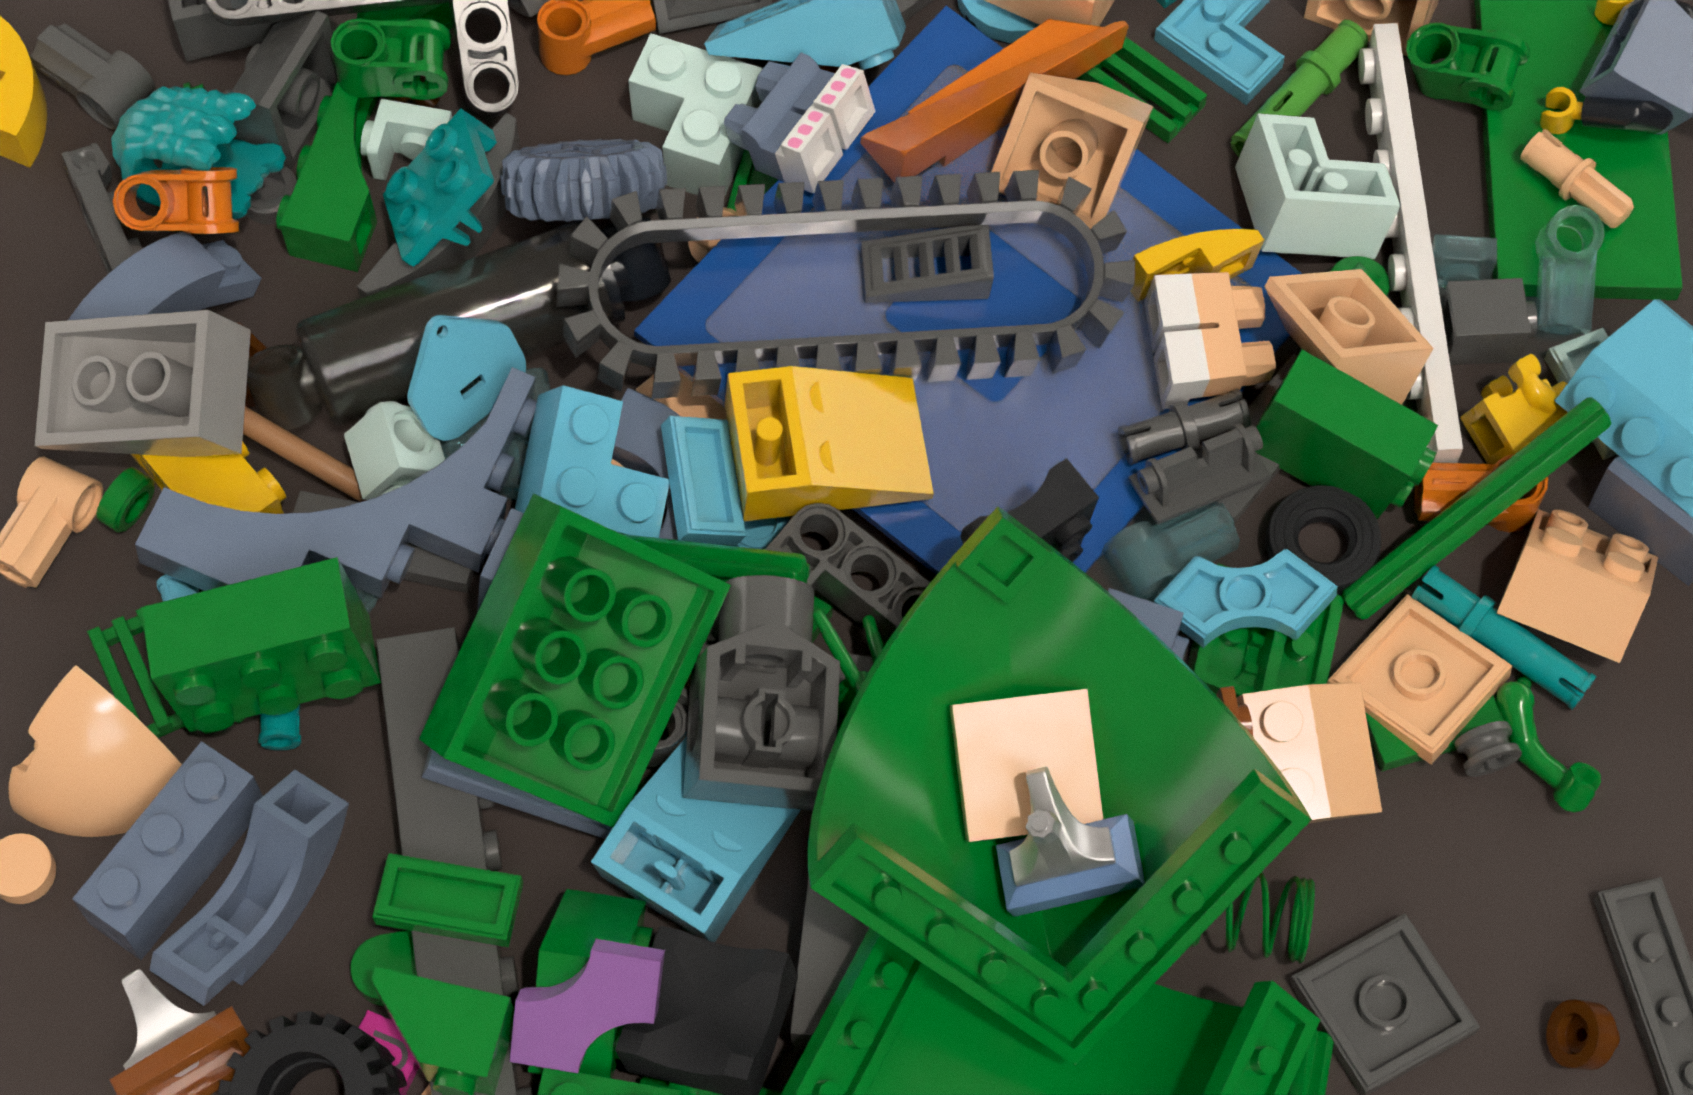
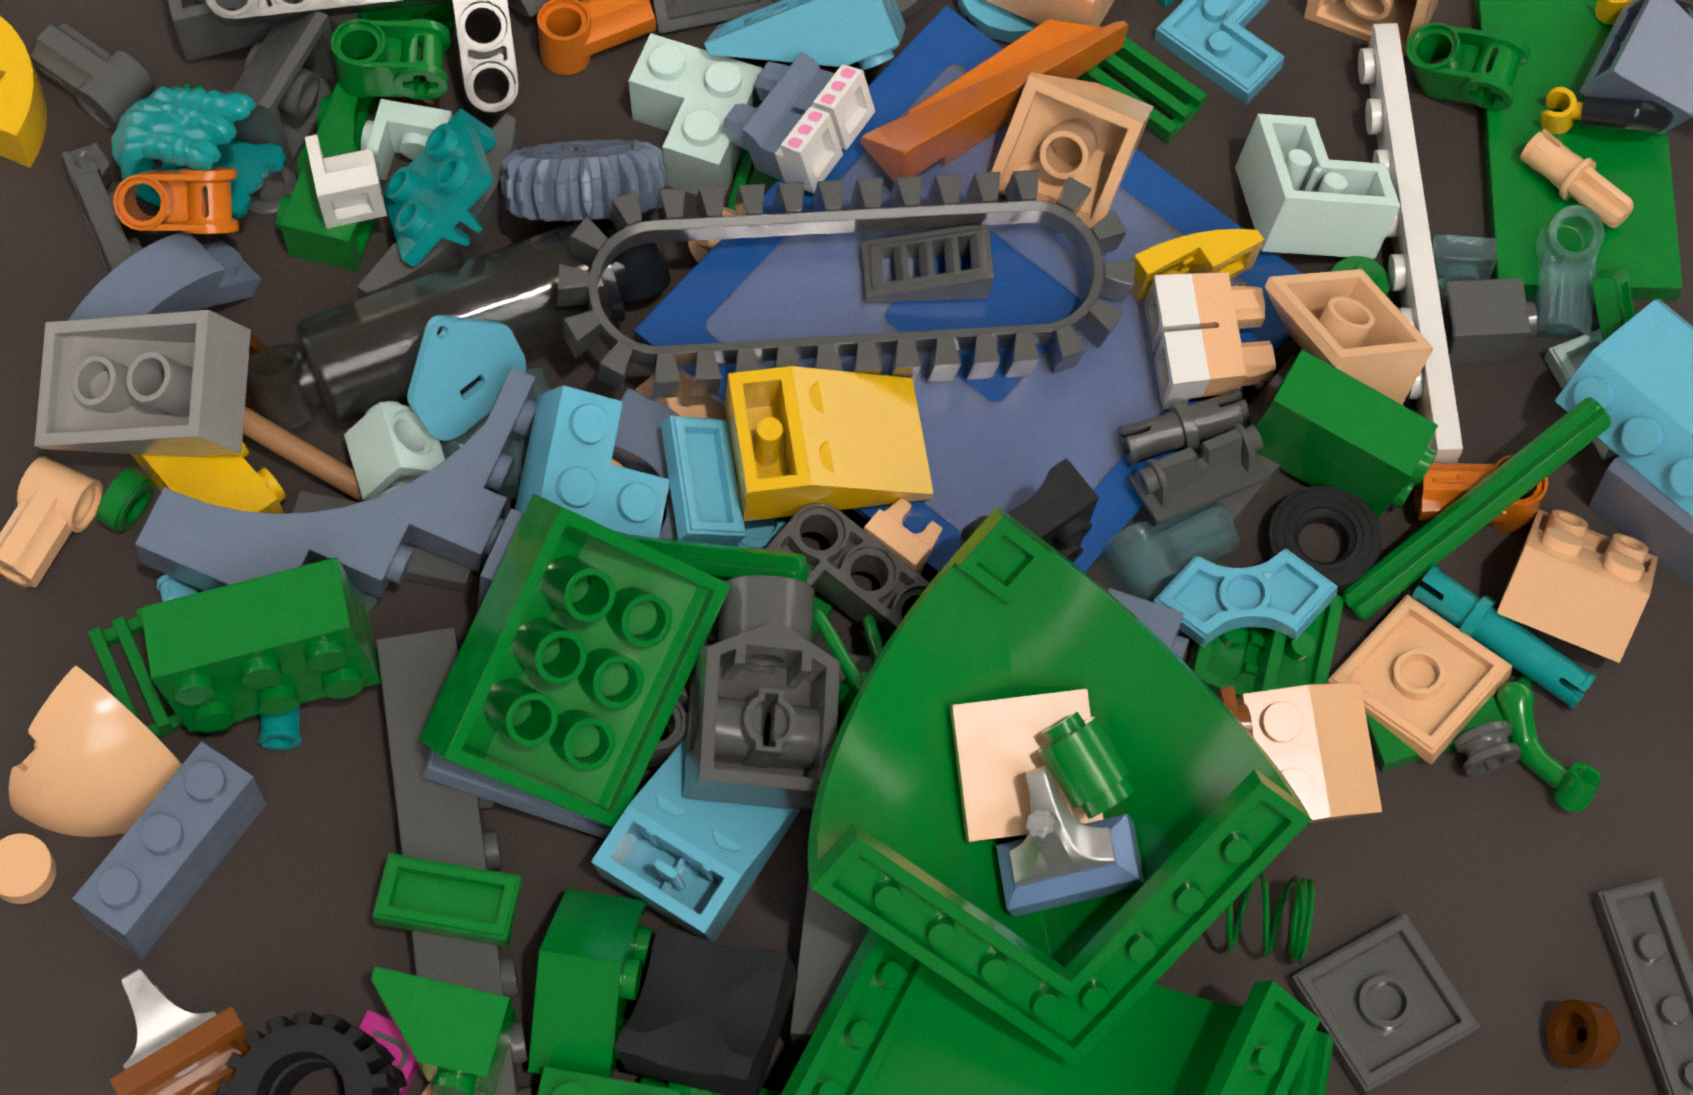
sand blue arch [149,770,349,1006] -> none
green tile [351,930,417,1006] -> none
medium lavender tile [509,939,665,1073] -> none
bright green pin [1230,19,1368,157] -> none
yellow piece [1460,354,1568,464] -> none
none -> white panel [305,134,387,229]
none -> light nougat tile [864,498,943,575]
none -> green brick [1038,711,1135,819]
none -> green tile [1591,267,1636,341]

